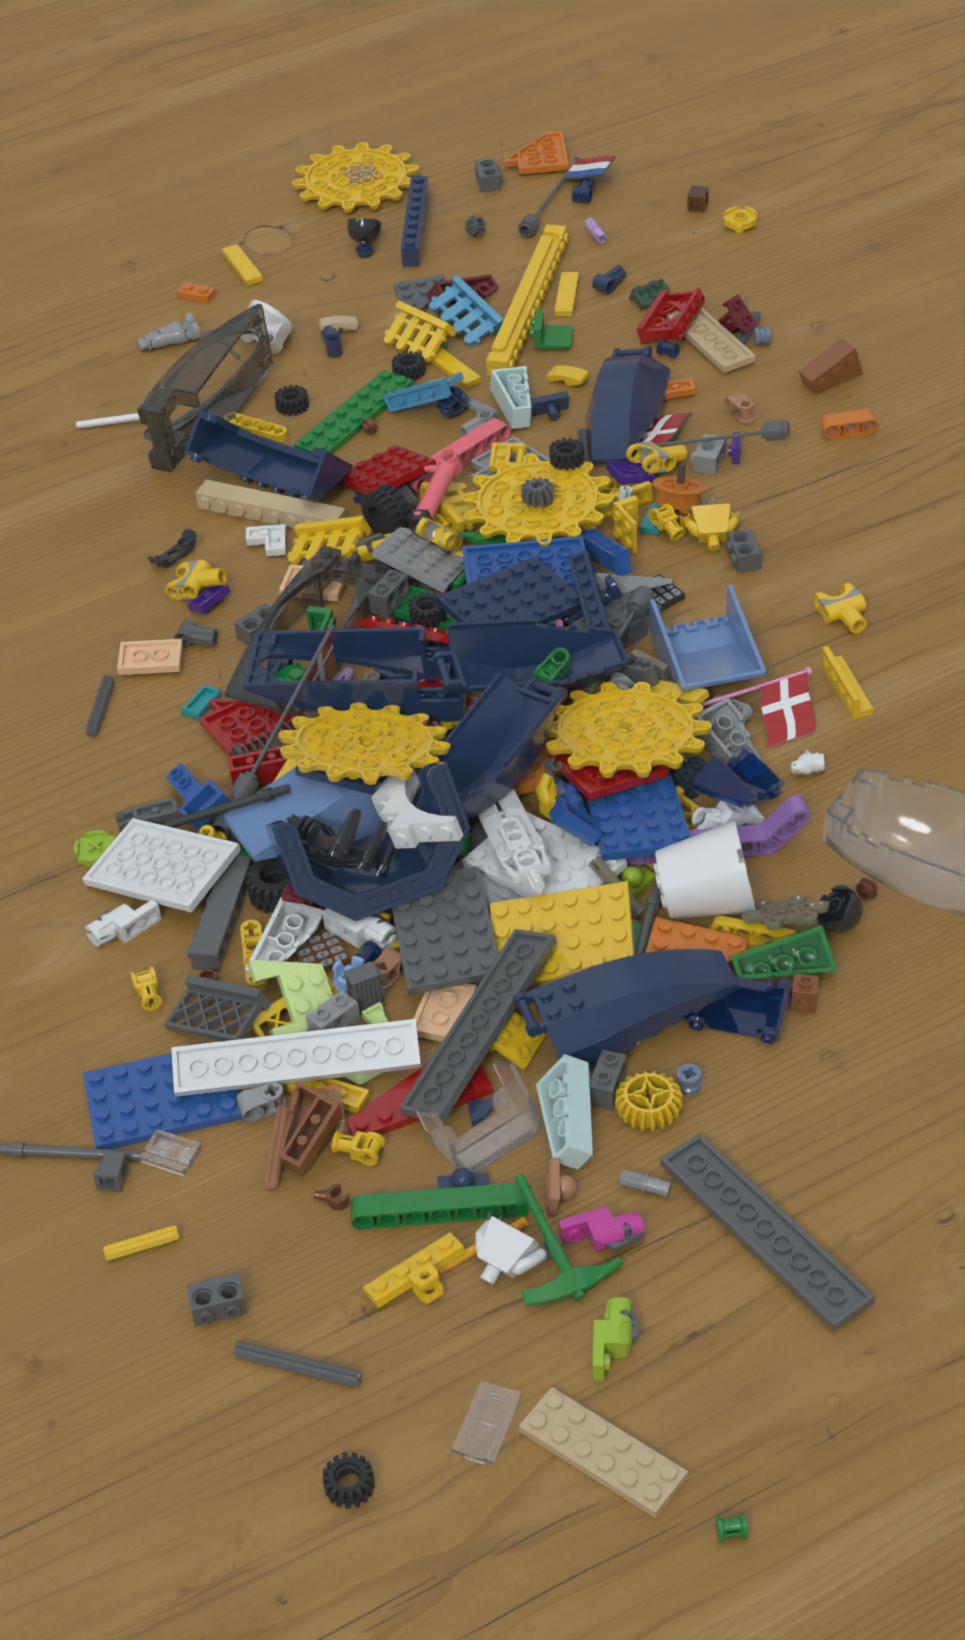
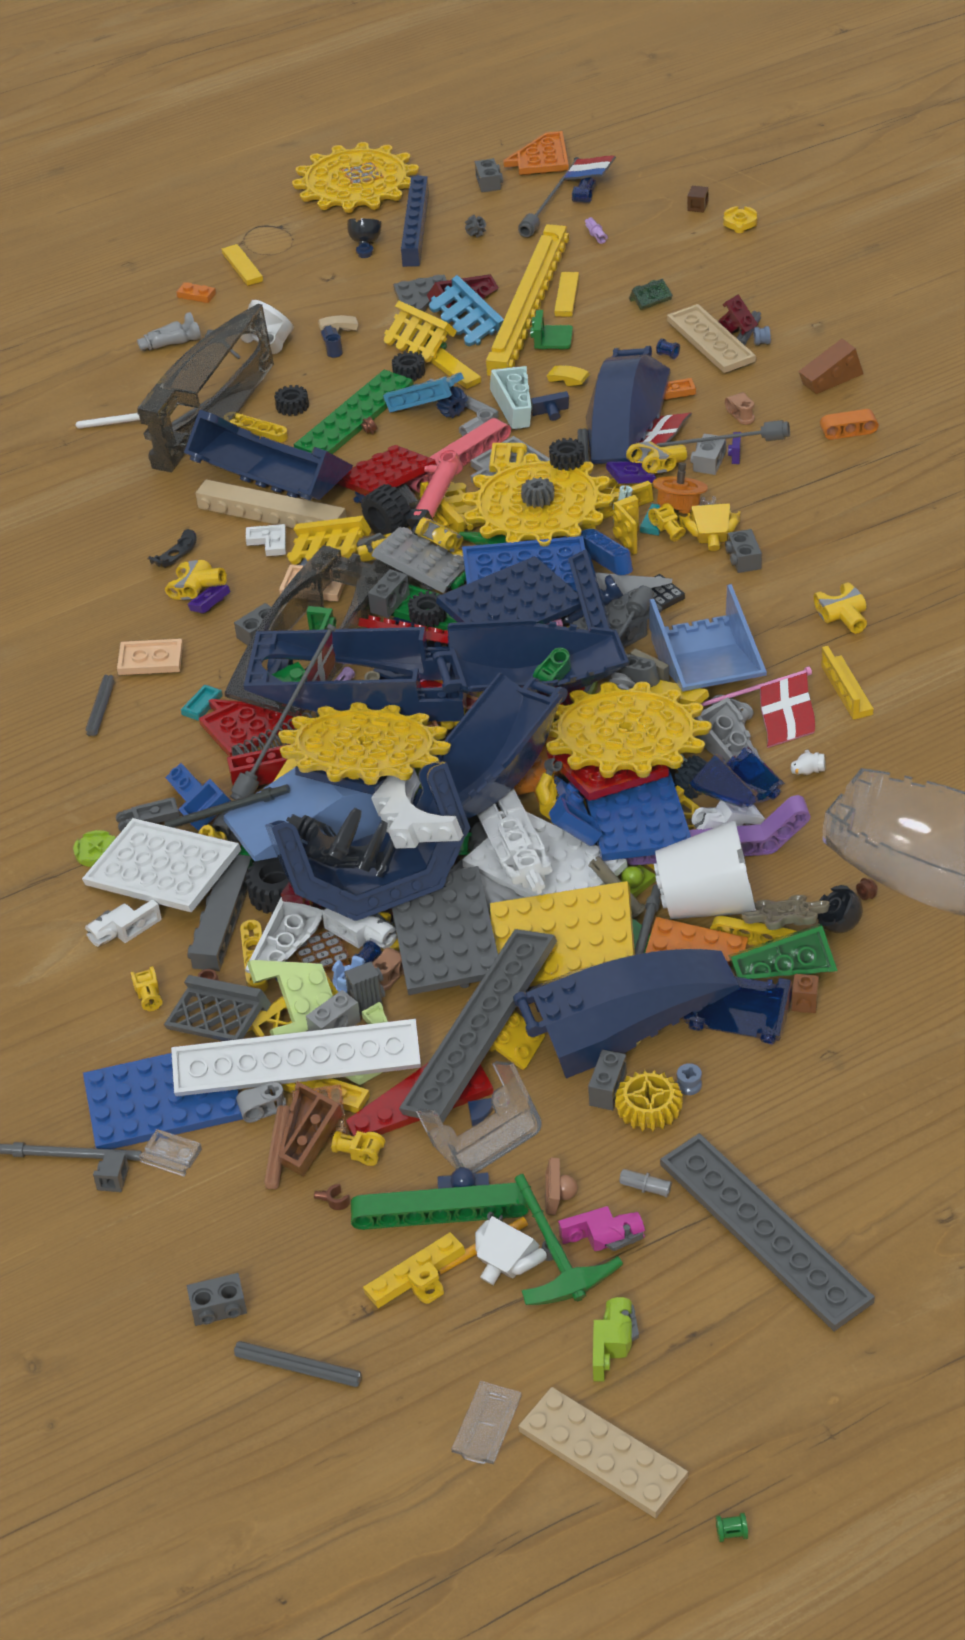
yellow axle [103,1225,179,1261] -> none
dark grey piece [174,620,219,647] -> none
black tyre [322,1452,375,1509] -> none
light nougat plate [414,984,477,1042] -> none
light aqua wedge [536,1054,593,1170] -> none
dark blue piece [592,265,626,294] -> none
red fence [636,288,705,344] -> none

